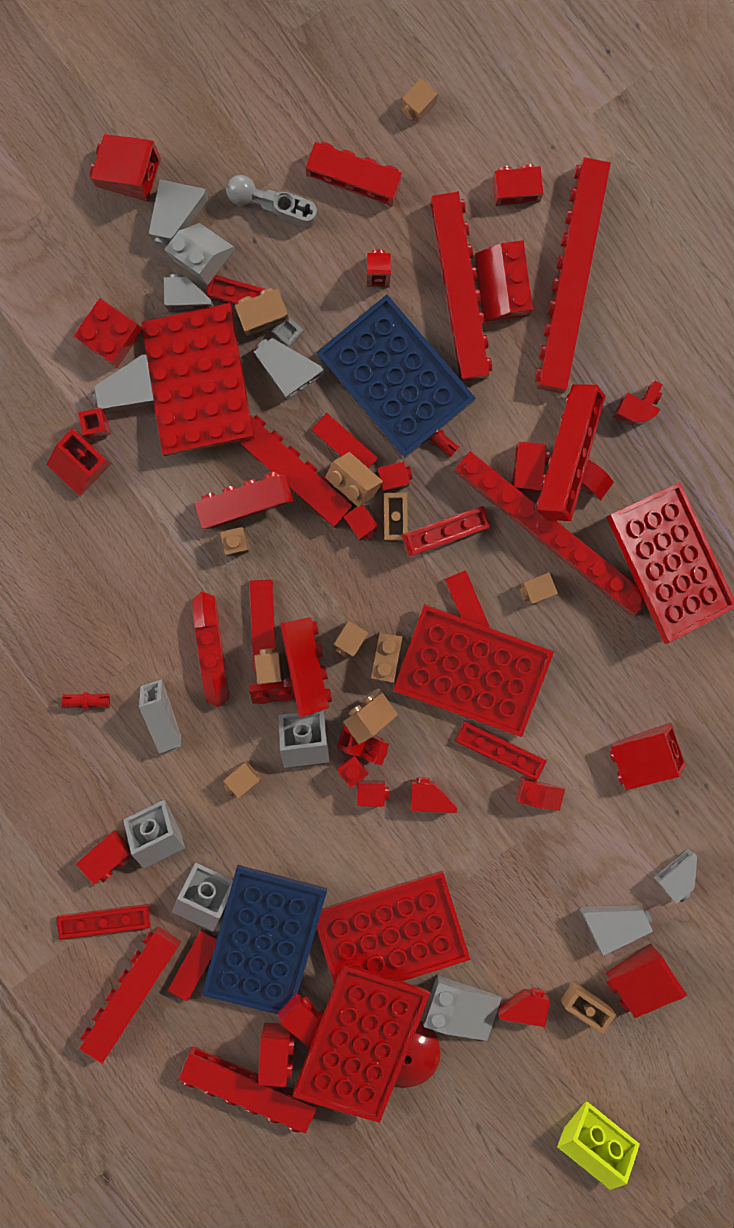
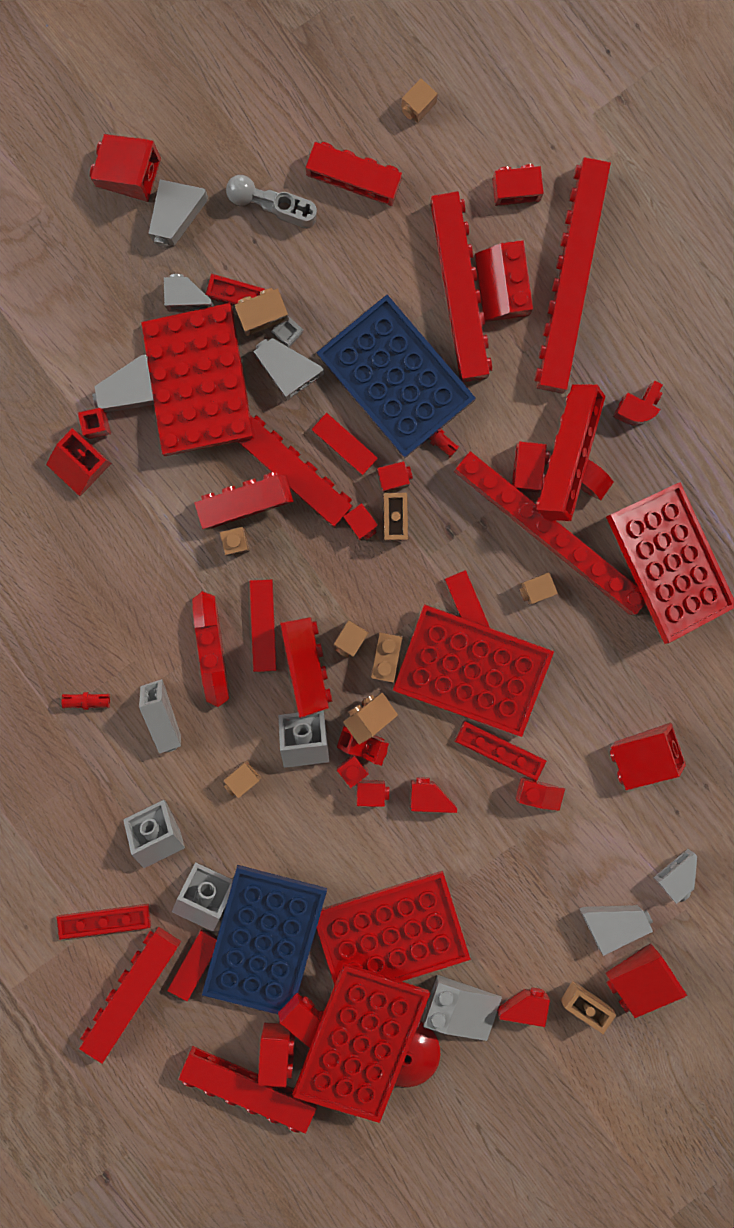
red brick [73,298,142,368] -> none
red brick [76,830,131,885] -> none
light grey slope [164,223,235,285] -> none
red plate [249,679,295,704] -> none
medium nougat brick [255,648,284,684] -> none
medium nougat brick [325,452,383,507] -> none
red slope [367,249,391,287] -> none
red tile [401,506,490,557] -> none
neon yellow slope [557,1102,640,1190] -> none

